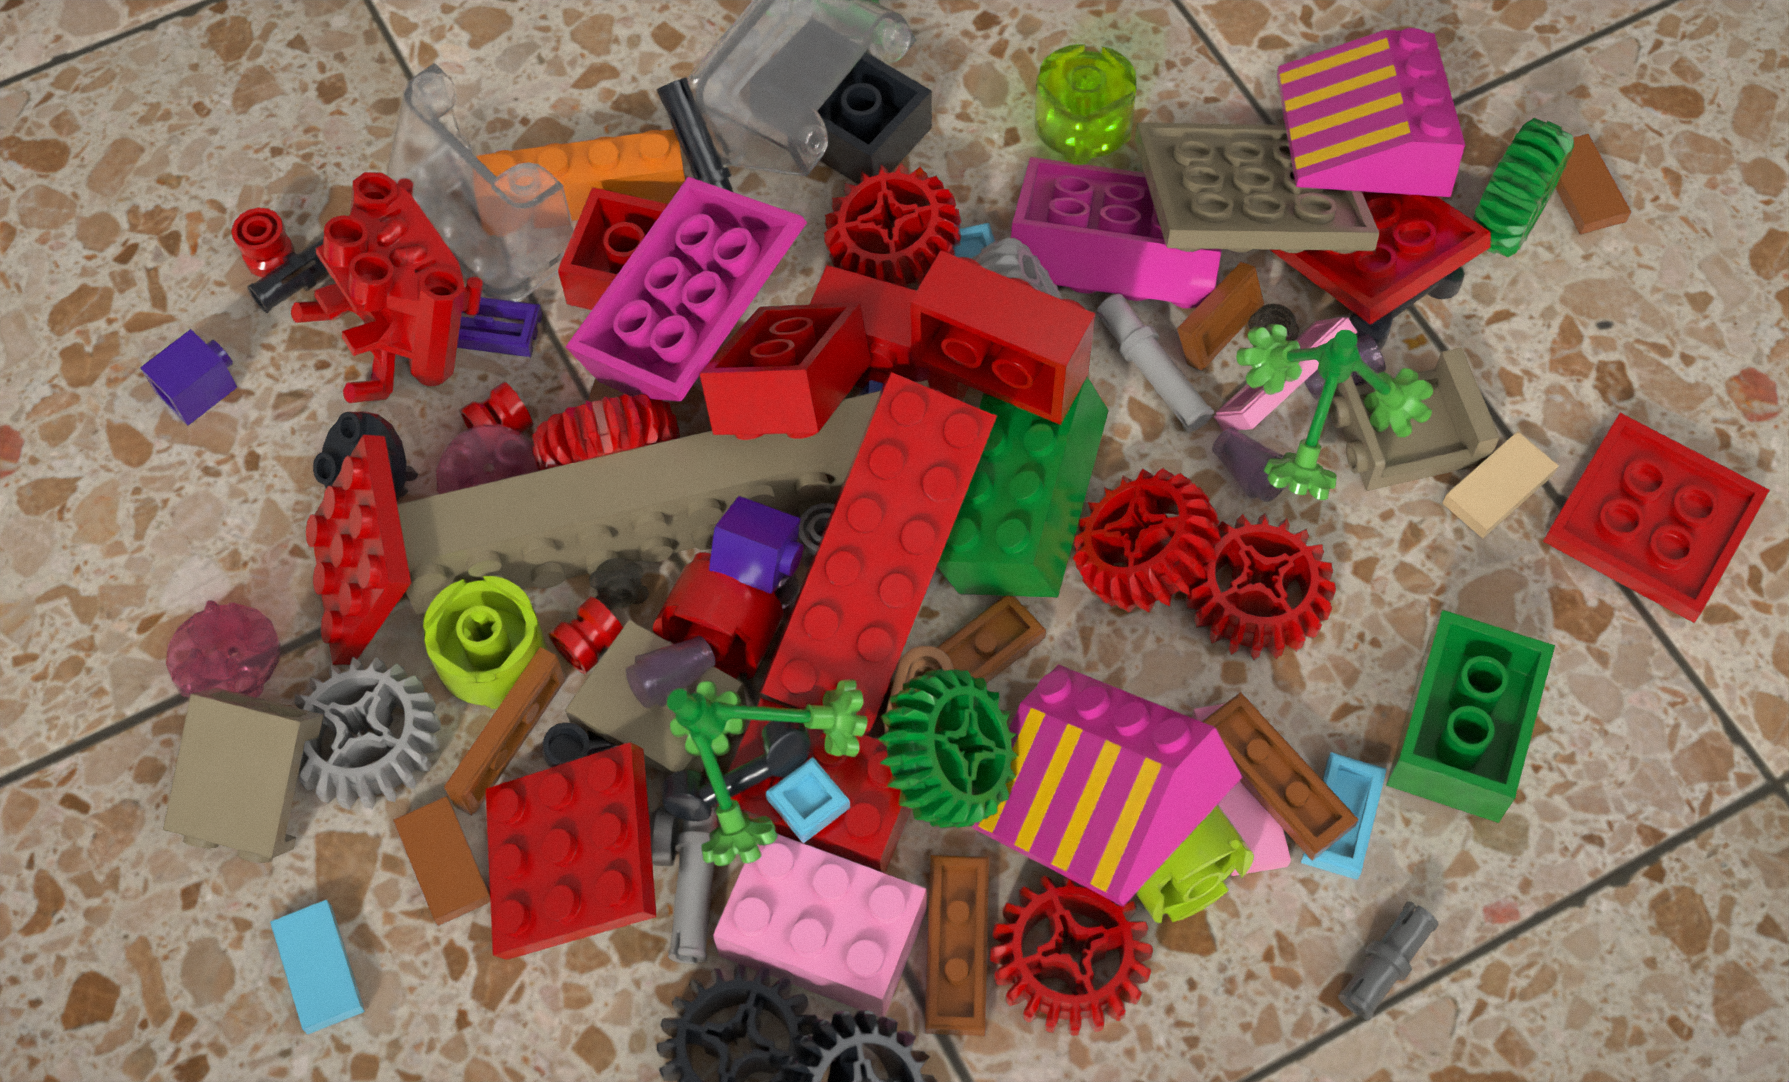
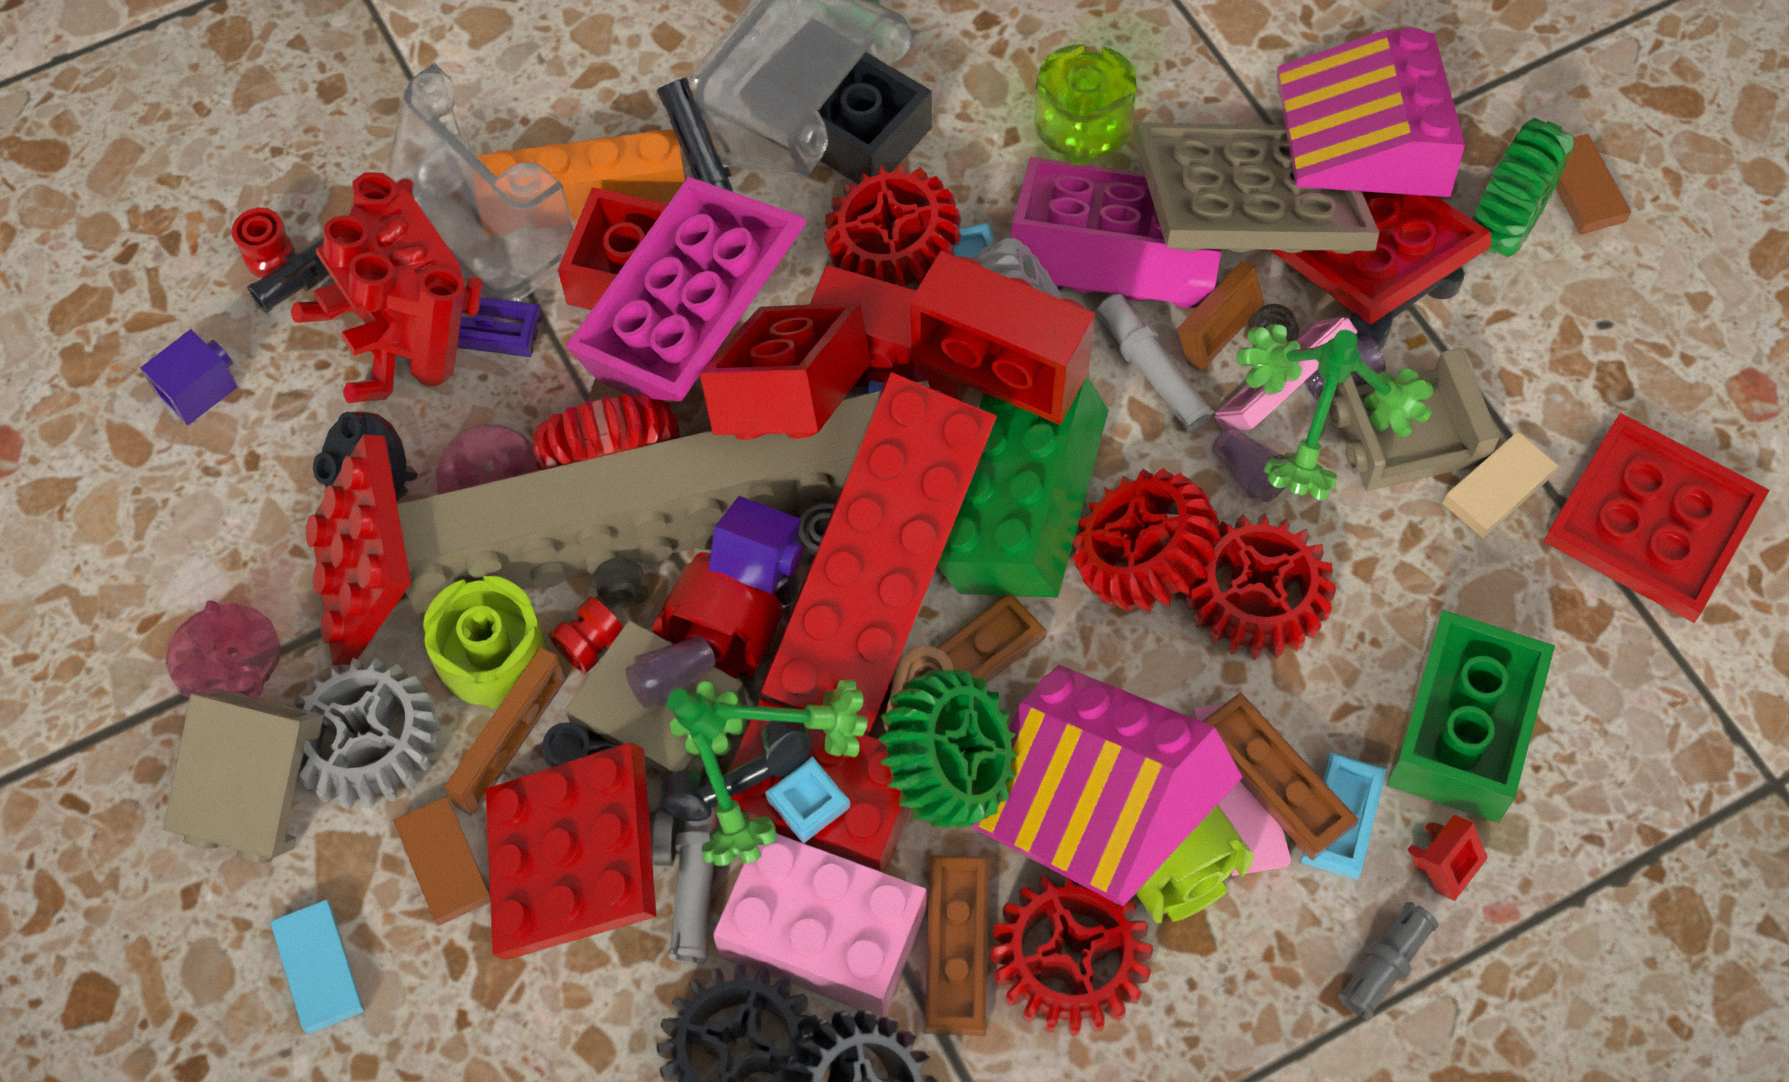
red wheel [459,382,534,455] -> none
none -> red tile [1407,815,1488,901]

